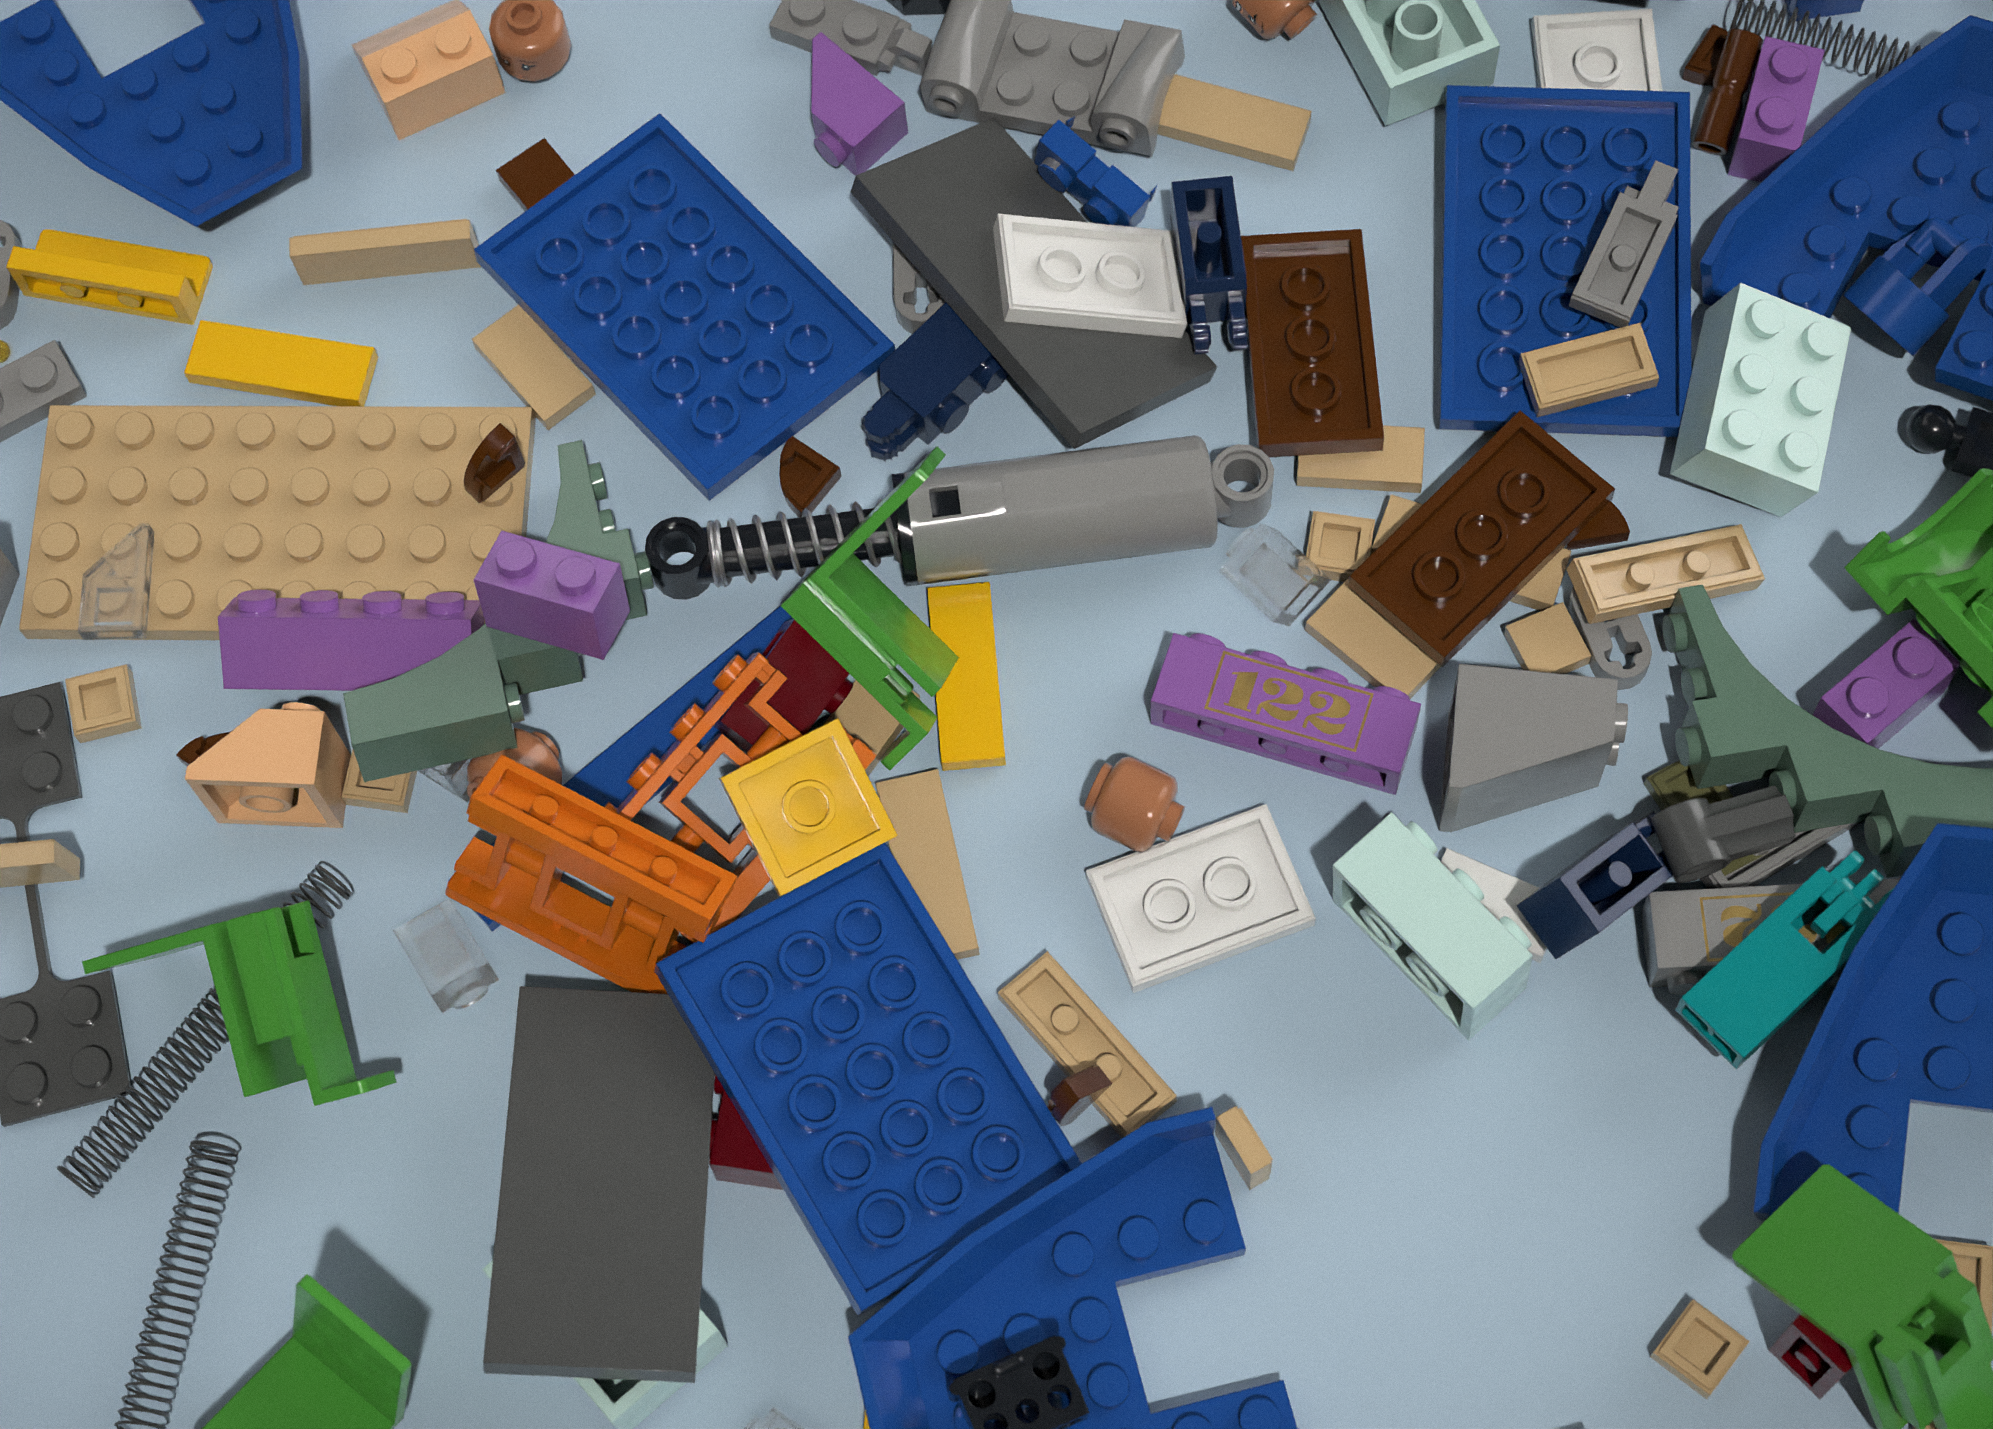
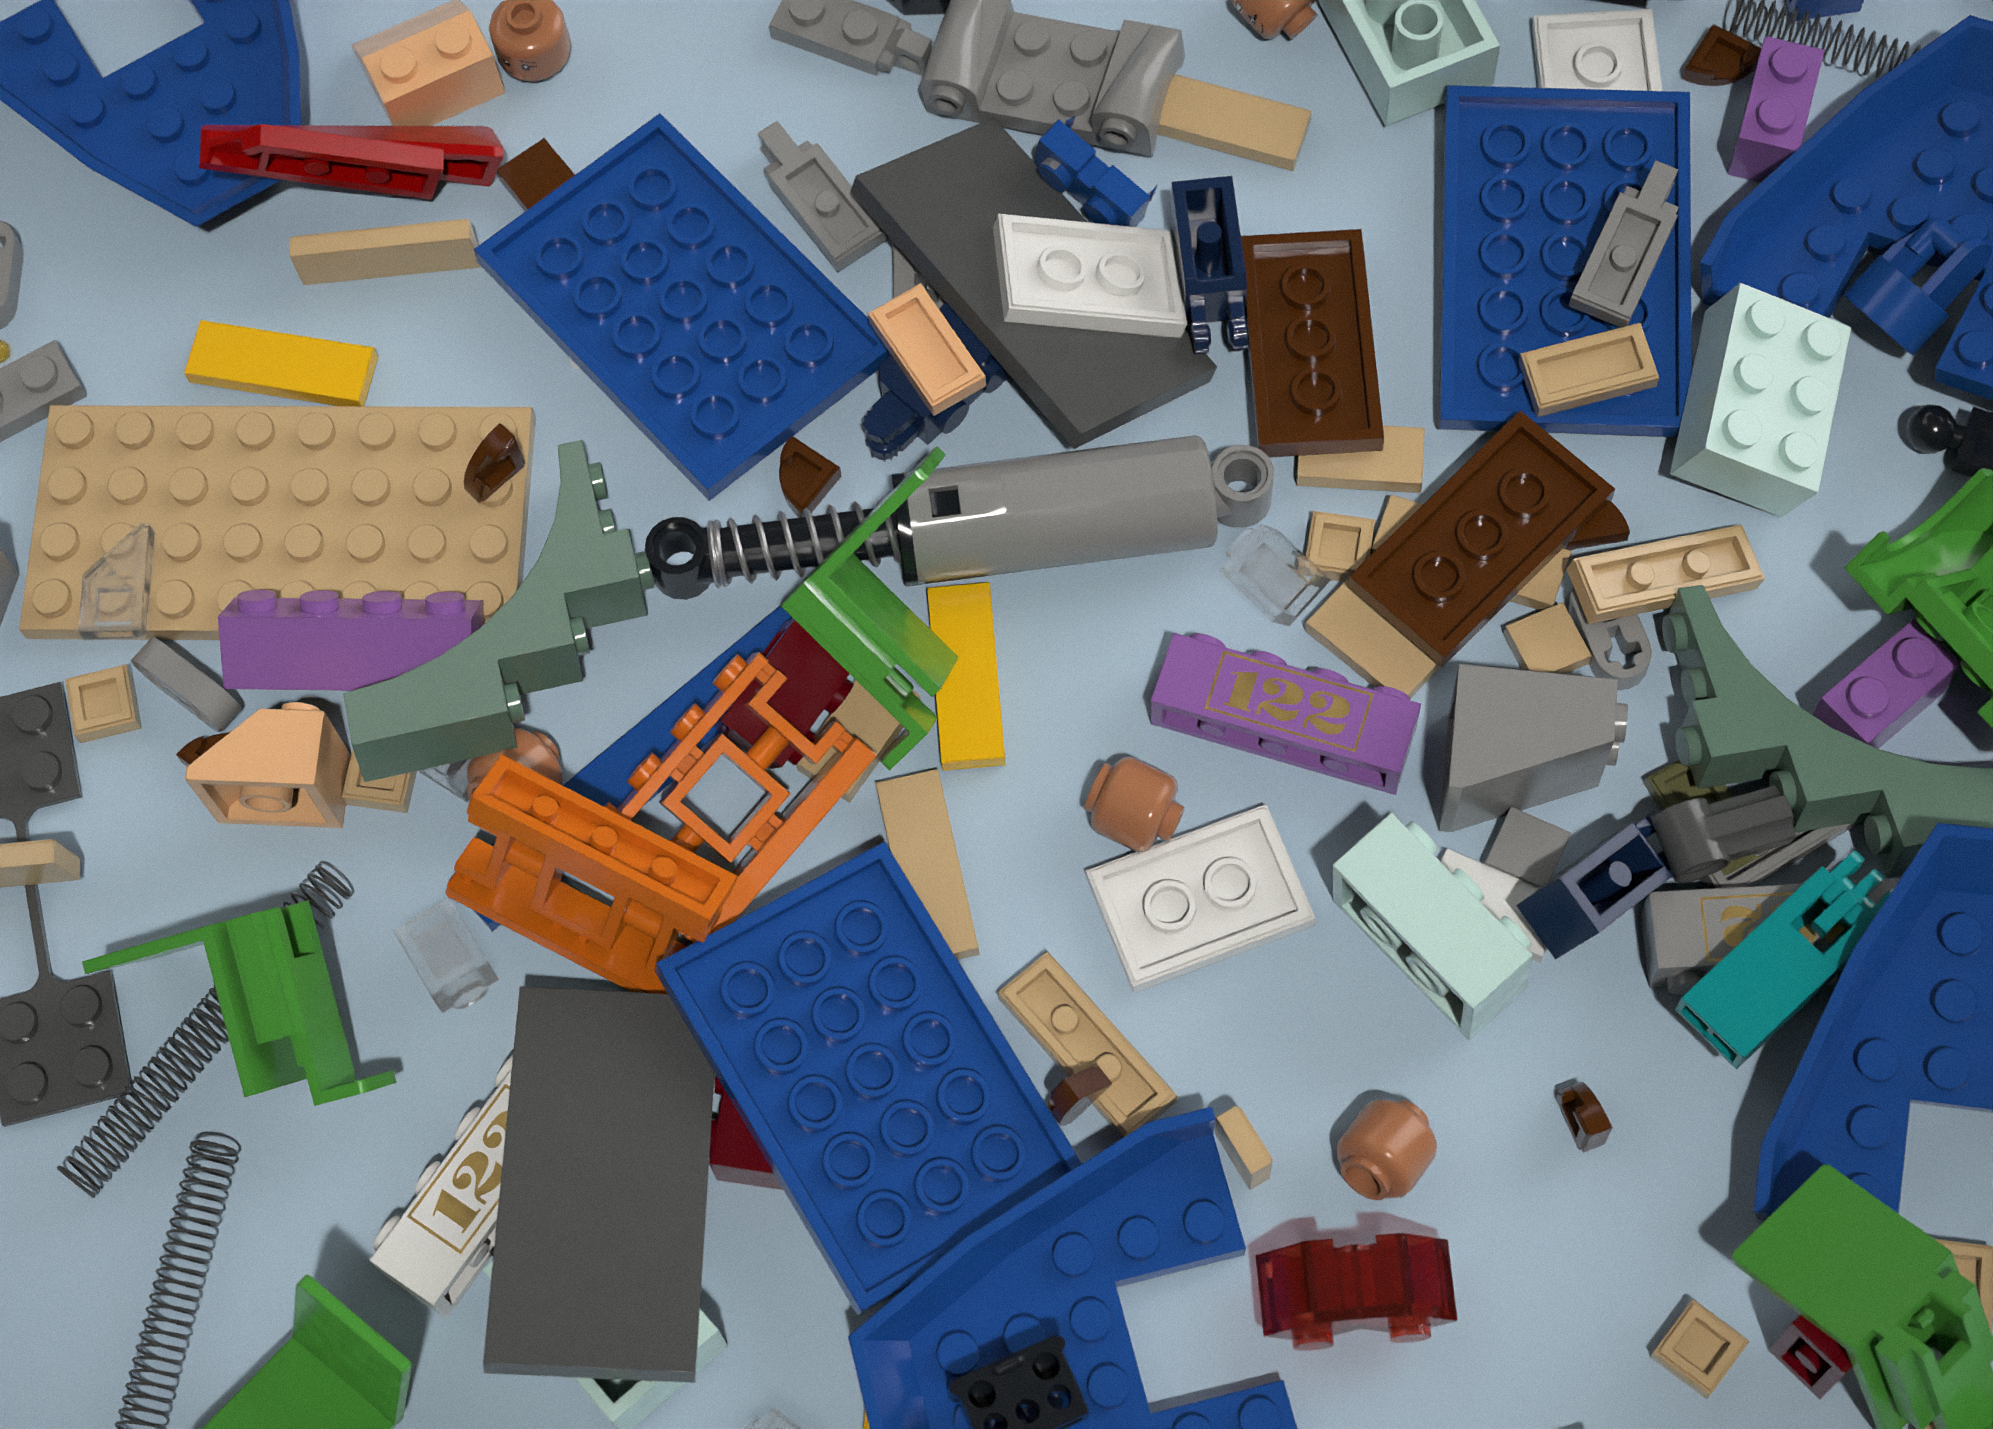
yellow panel [6,229,213,325] -> none
tan tile [472,305,596,430] -> none
medium lavender brick [473,531,630,660] -> none
yellow plate [718,718,898,896] -> none
medium lavender slope [811,32,908,176] -> none
reddish brown piece [1692,29,1763,155] -> none
none -> light grey beam [131,637,242,732]
none -> red wedge [199,124,503,200]
none -> white brick [369,1055,513,1319]
none -> light grey hinge [758,121,887,272]
none -> light nougat tile [868,283,986,416]
none -> clear red brick [1255,1233,1458,1351]
none -> nougat head [1337,1099,1437,1200]
none -> light grey tile [1485,807,1571,888]
none -> reddish brown tile [1555,1082,1613,1153]

